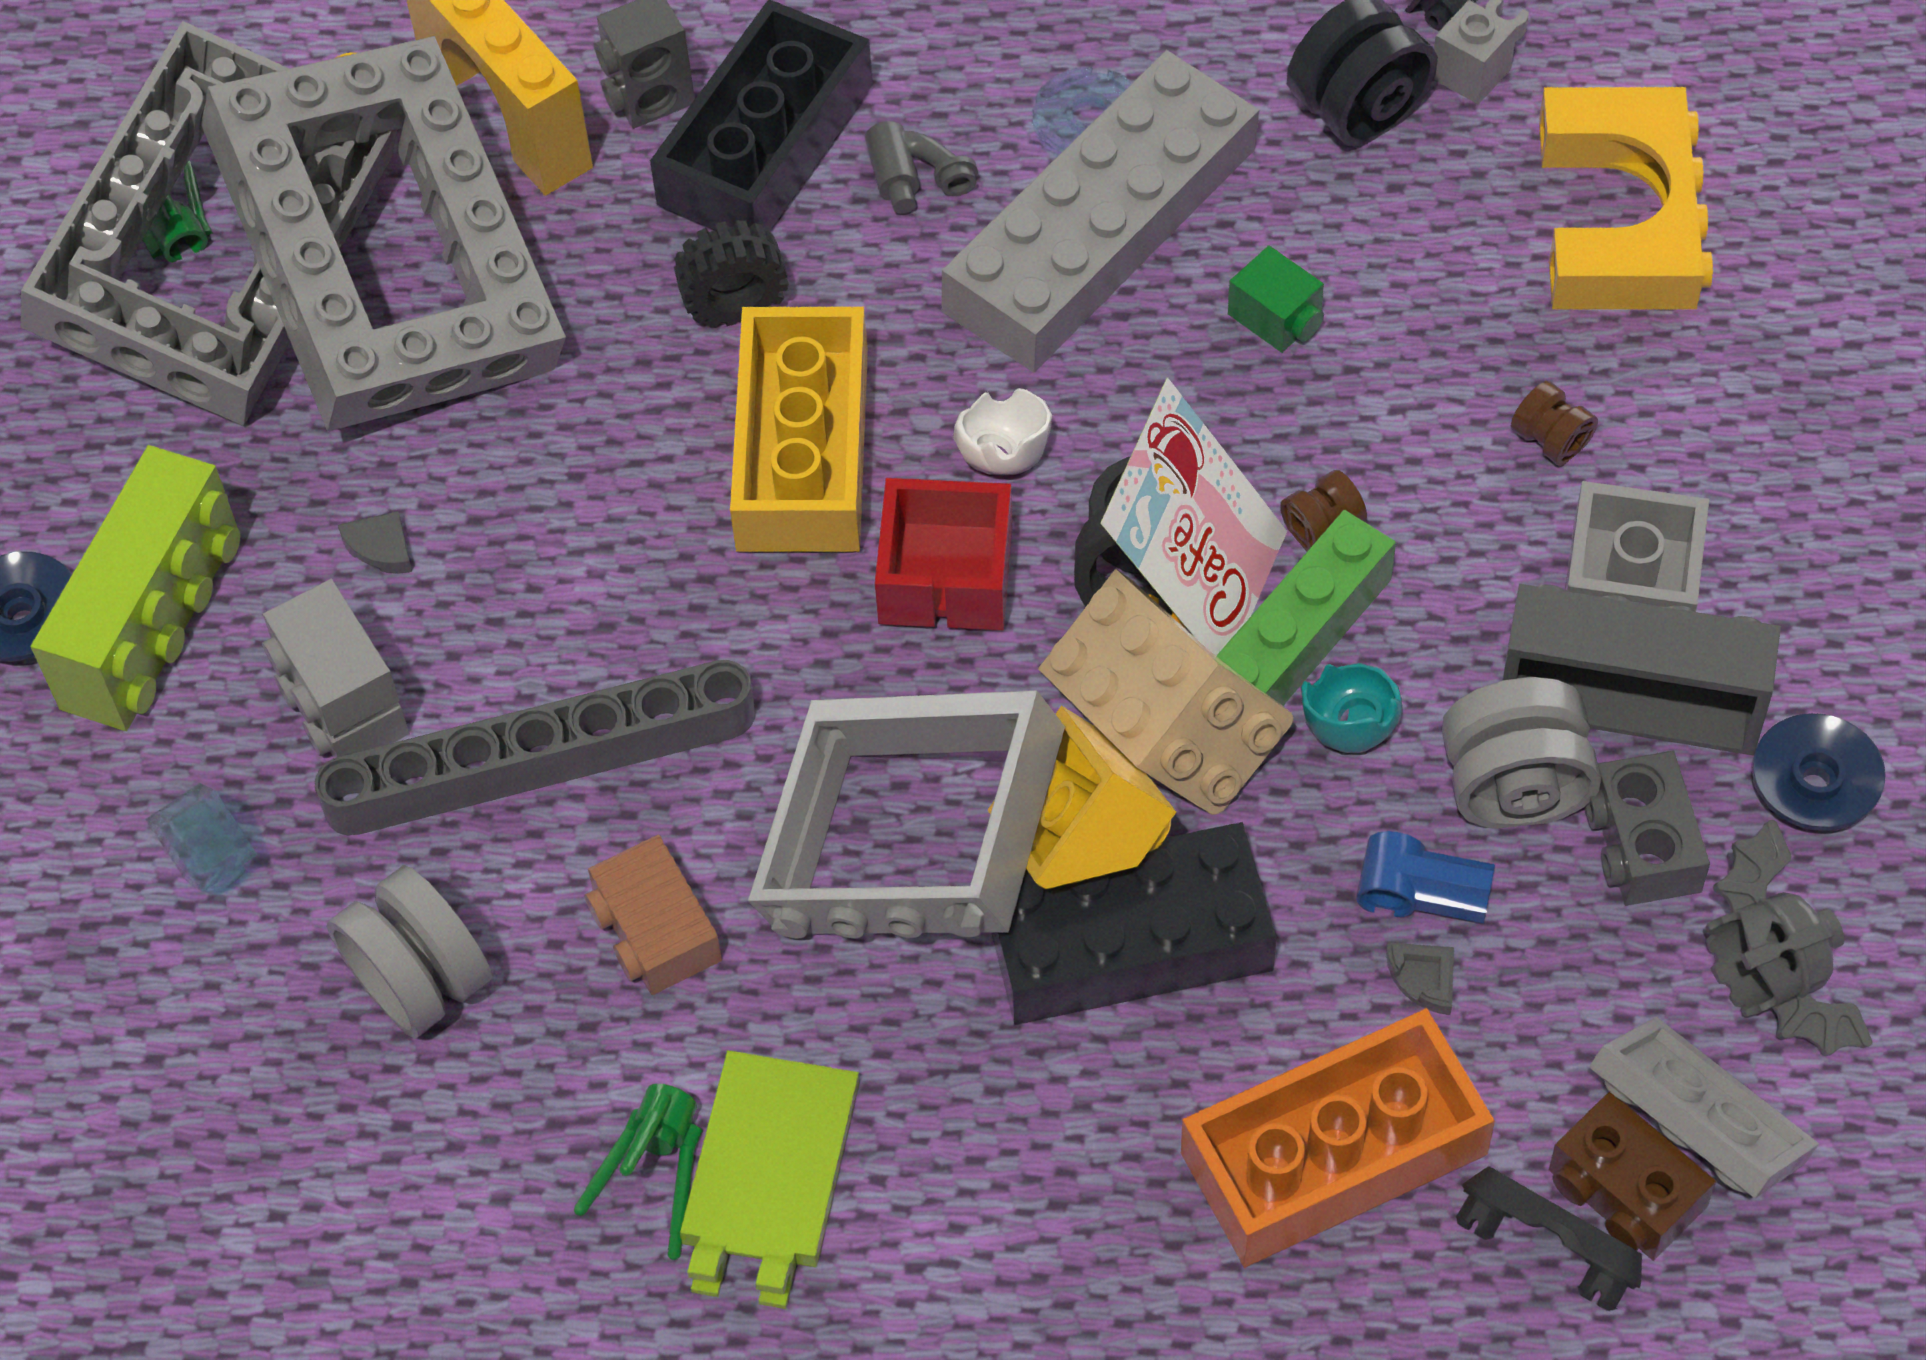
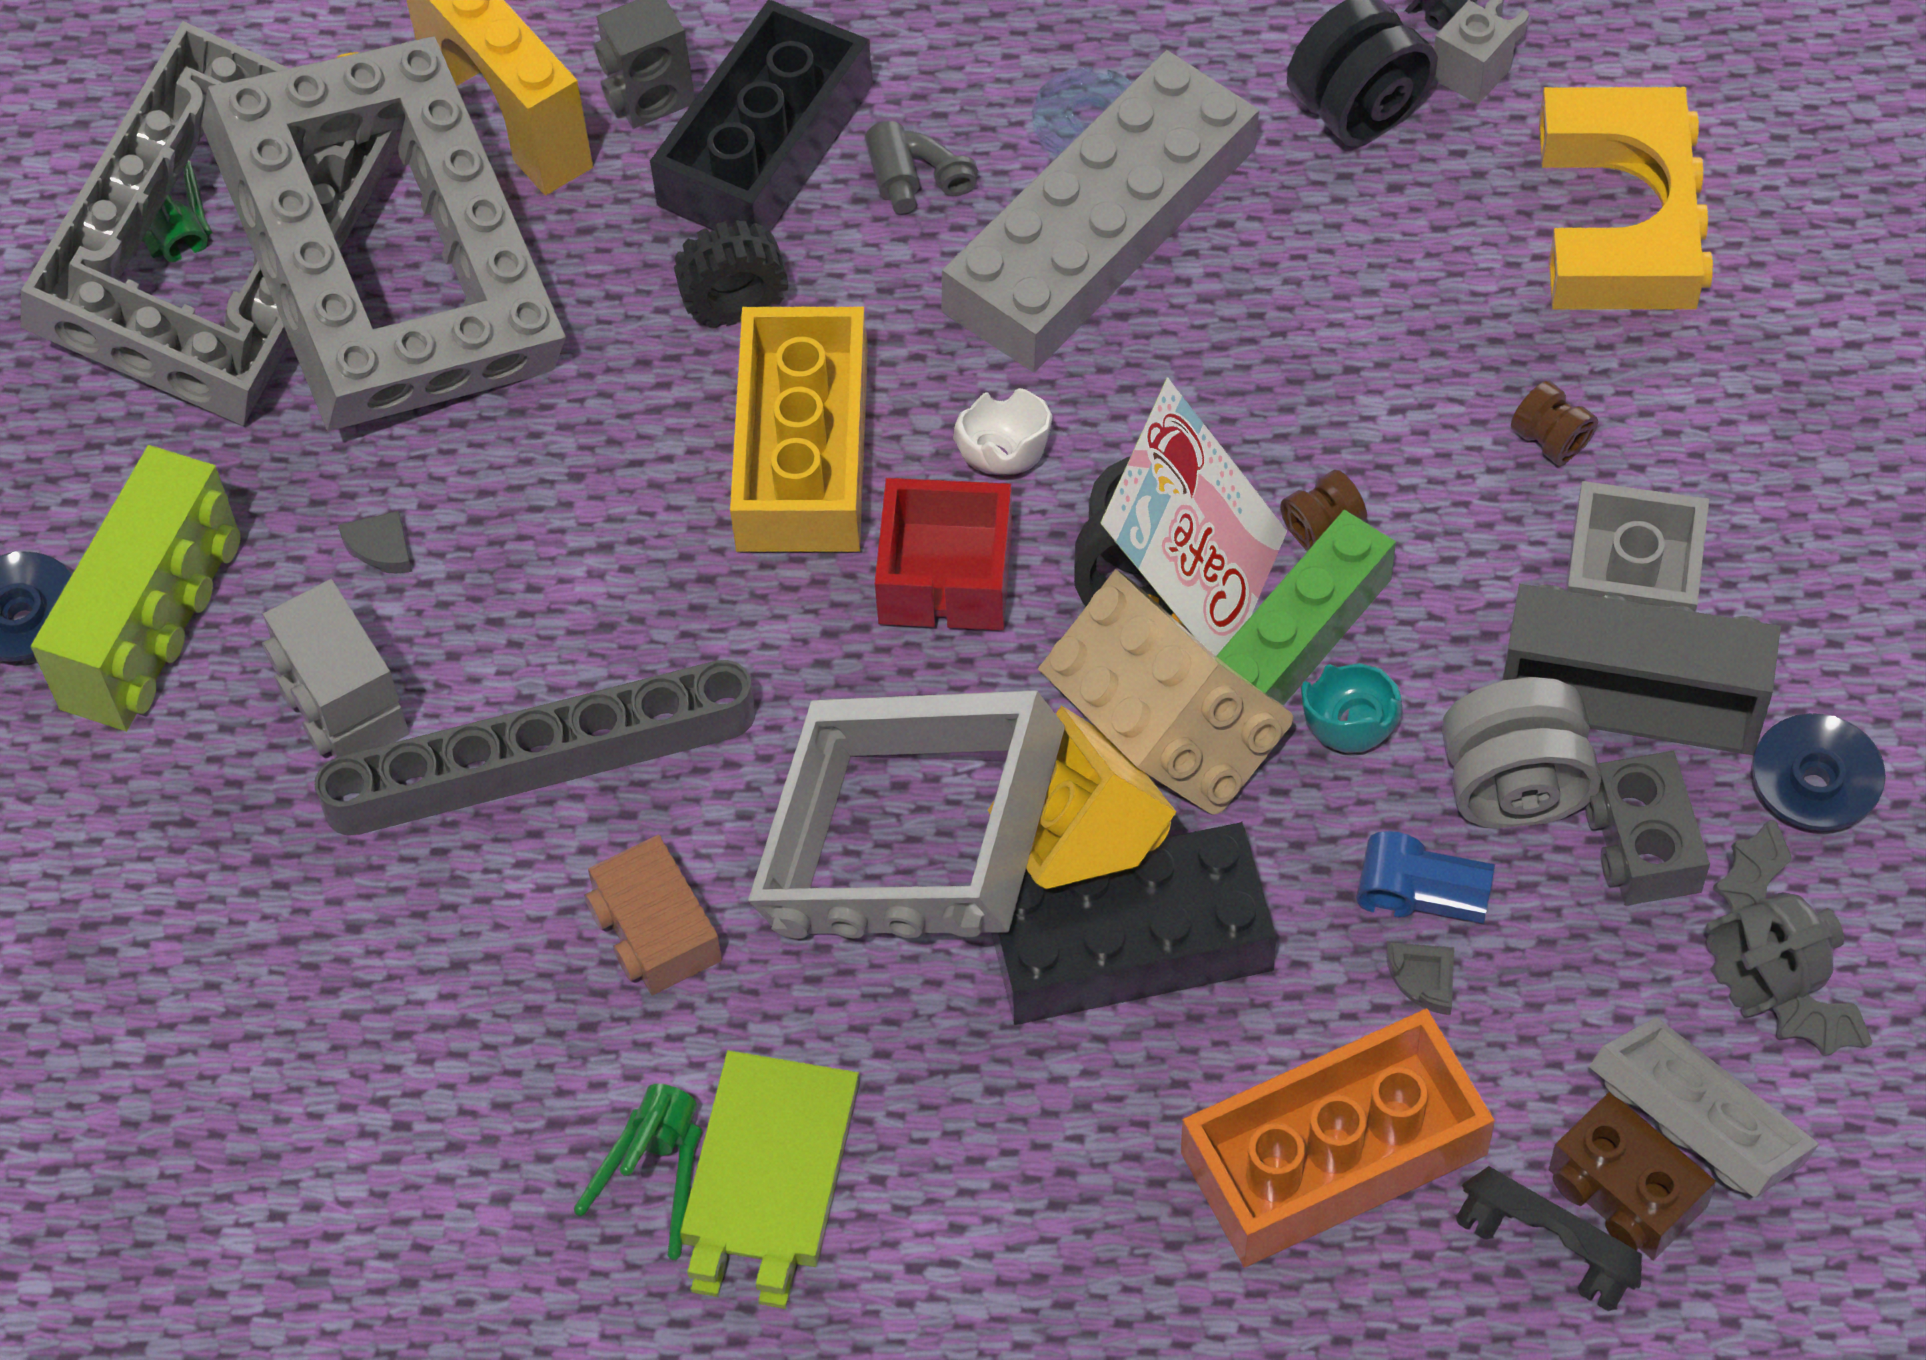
clear light blue brick [145,783,257,892] -> none
light grey wheel [327,865,493,1039] -> none
green brick [1228,245,1324,353] -> none

